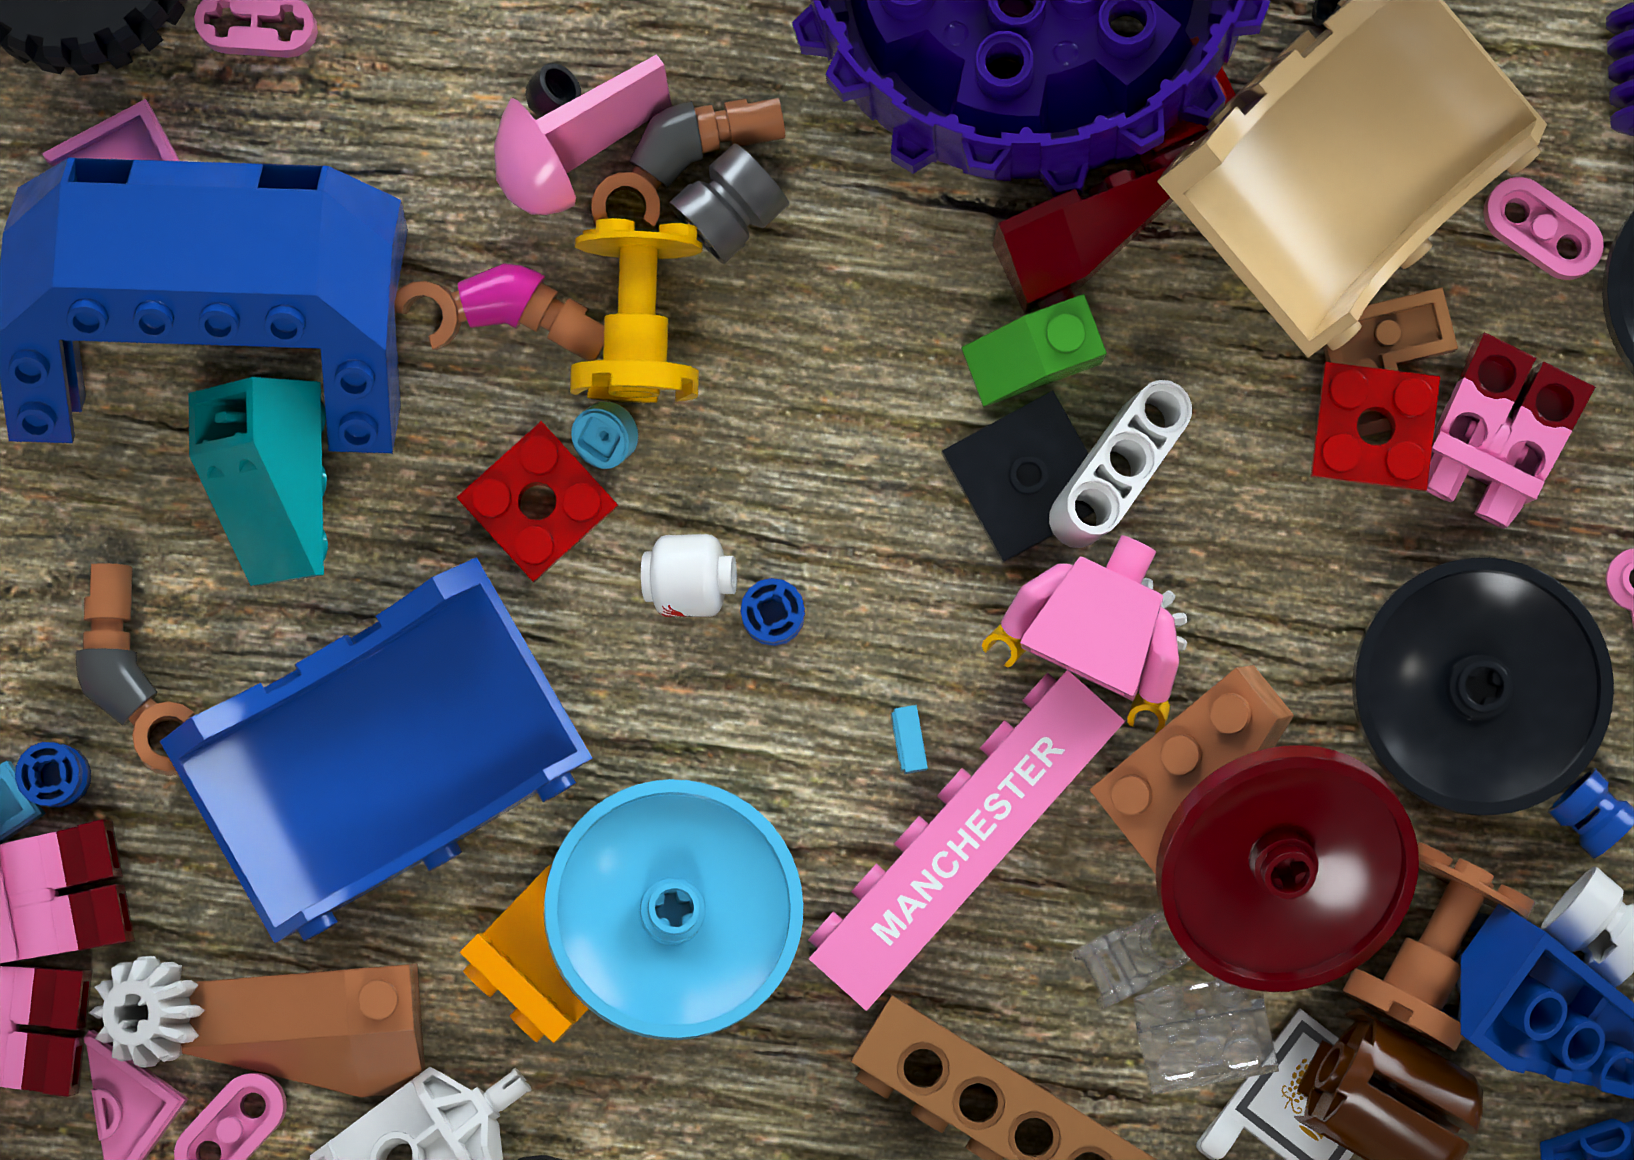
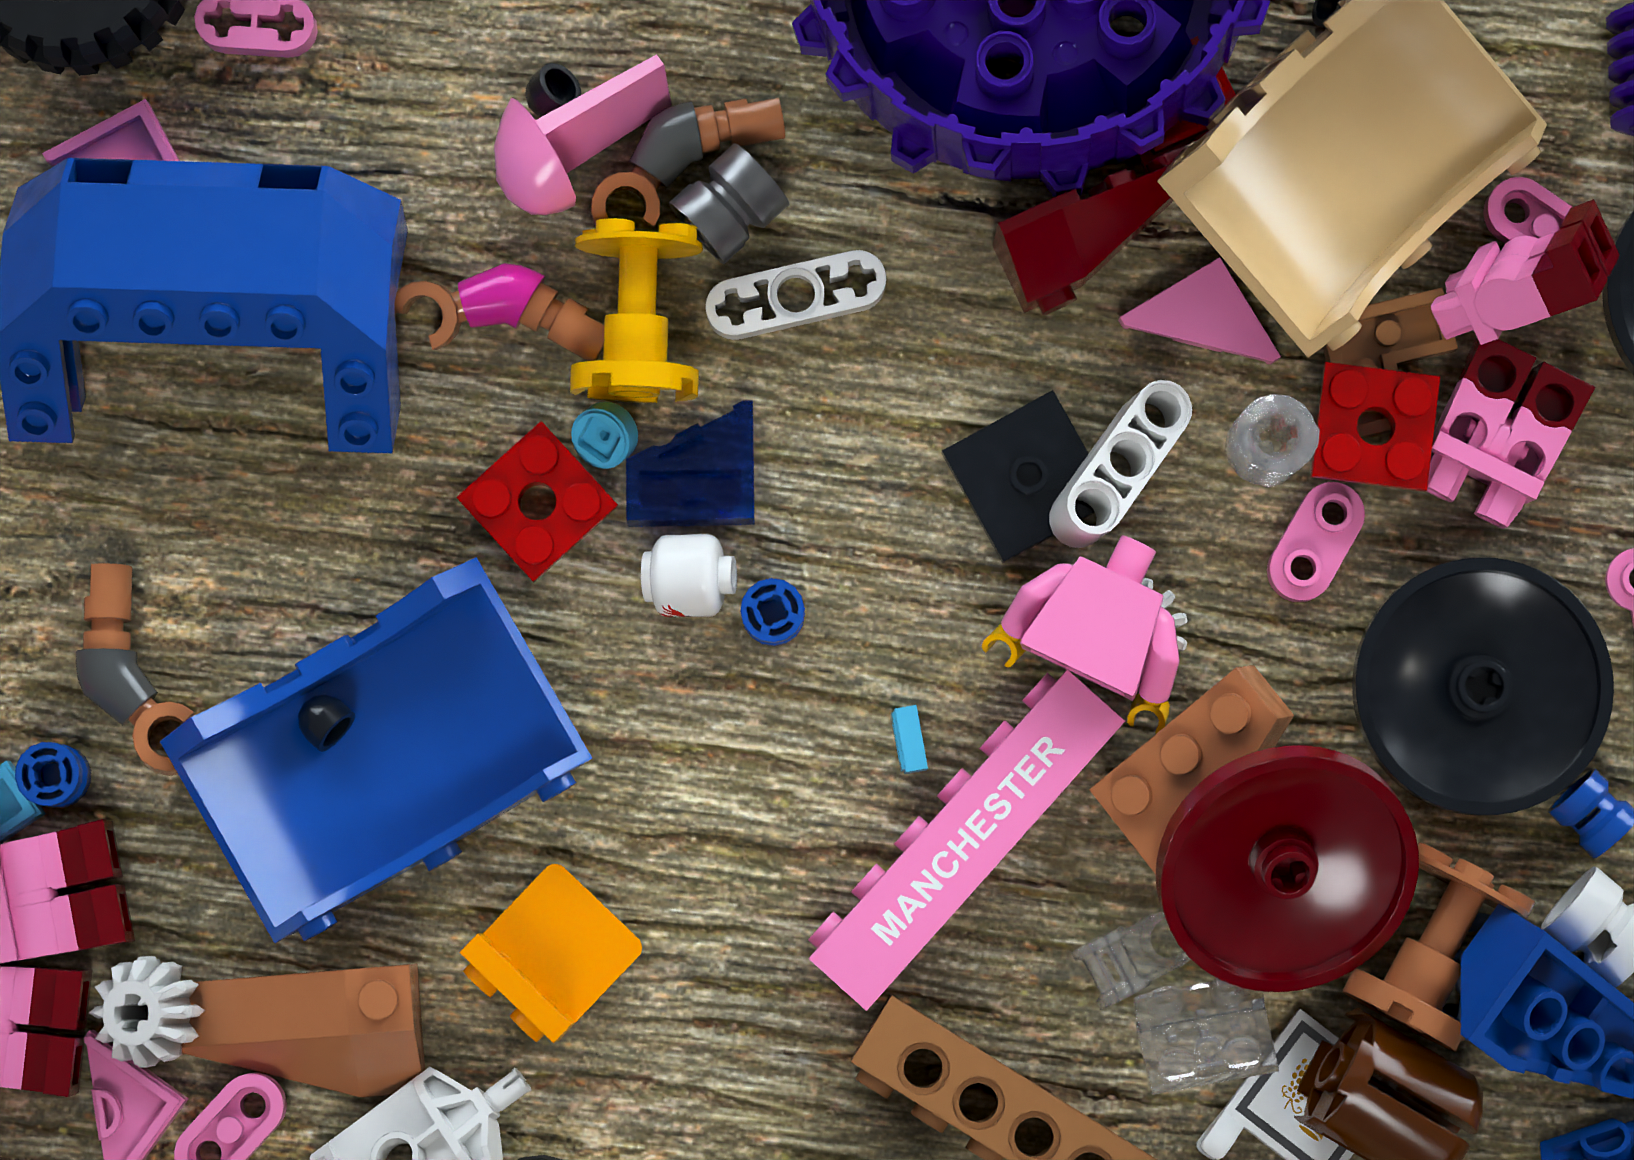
teal slope [188,377,328,586] -> none
medium azure dish [543,779,803,1040] -> none
bright green slope [961,294,1107,407] -> none
none -> black hinge [298,695,355,752]
none -> clear blue wing [626,400,755,527]
none -> white beam [706,250,886,340]
none -> bright pink tile [1118,257,1281,365]
none -> clear piece [1225,394,1320,488]
none -> bright pink plate [1267,482,1365,602]
none -> hips [1431,199,1620,345]

